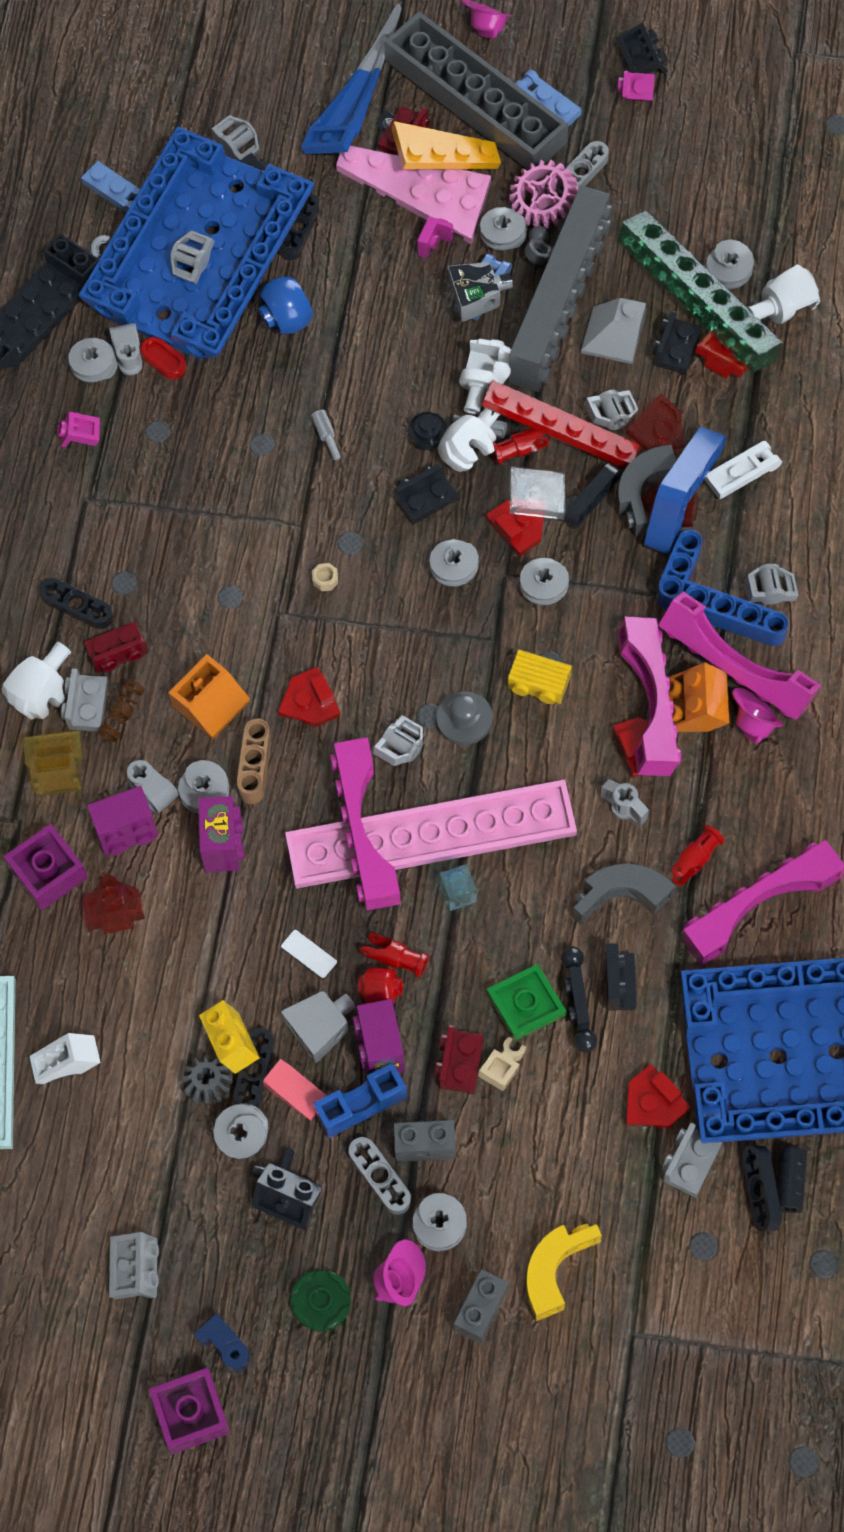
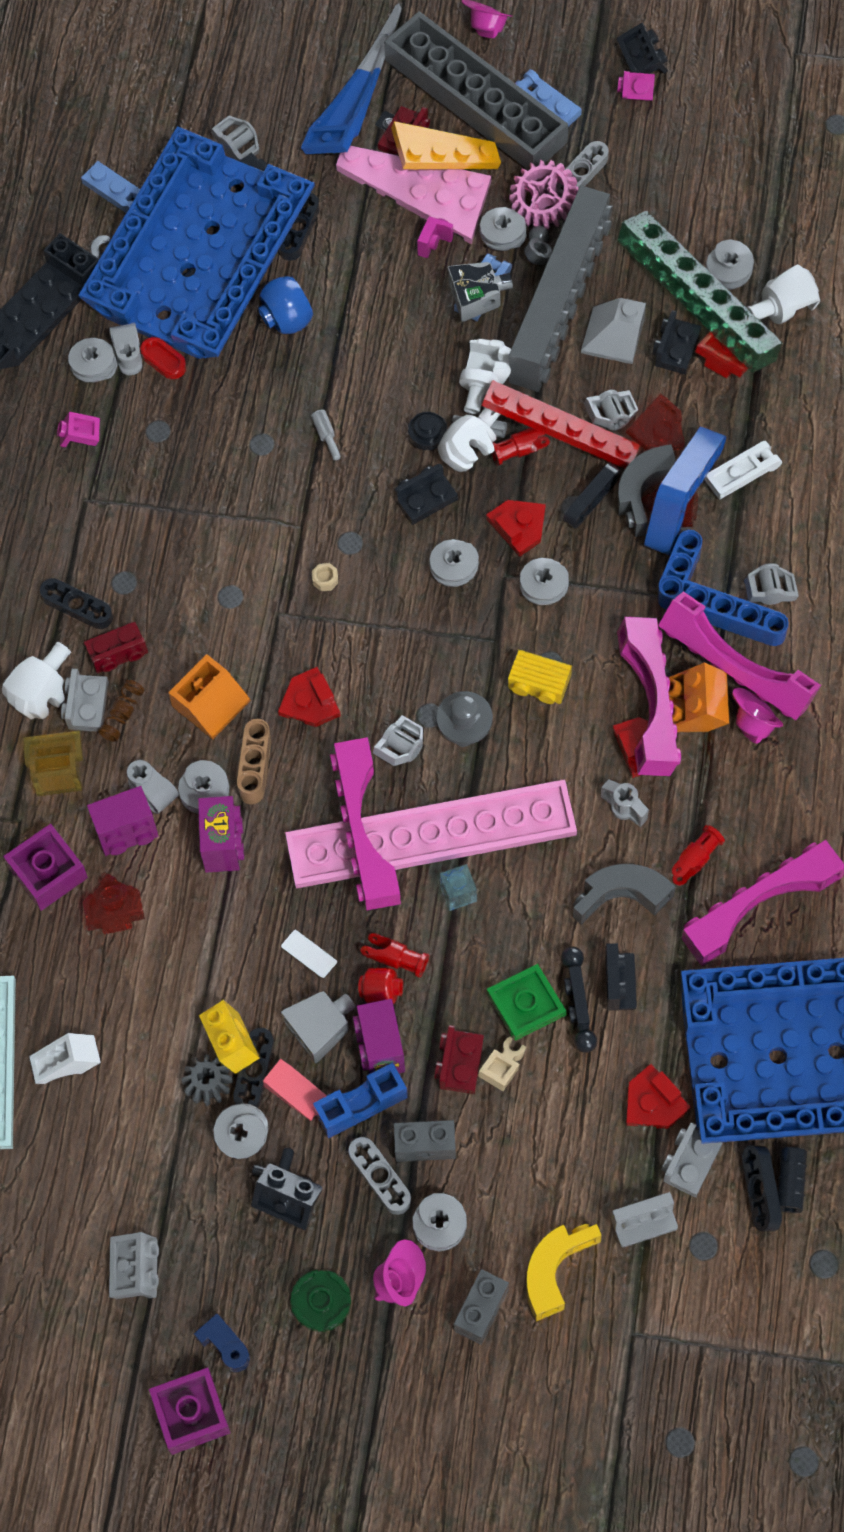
light grey piece [170,230,215,285] -> none
clear tile [510,467,565,519] -> none
none -> light grey bracket [611,1192,678,1247]

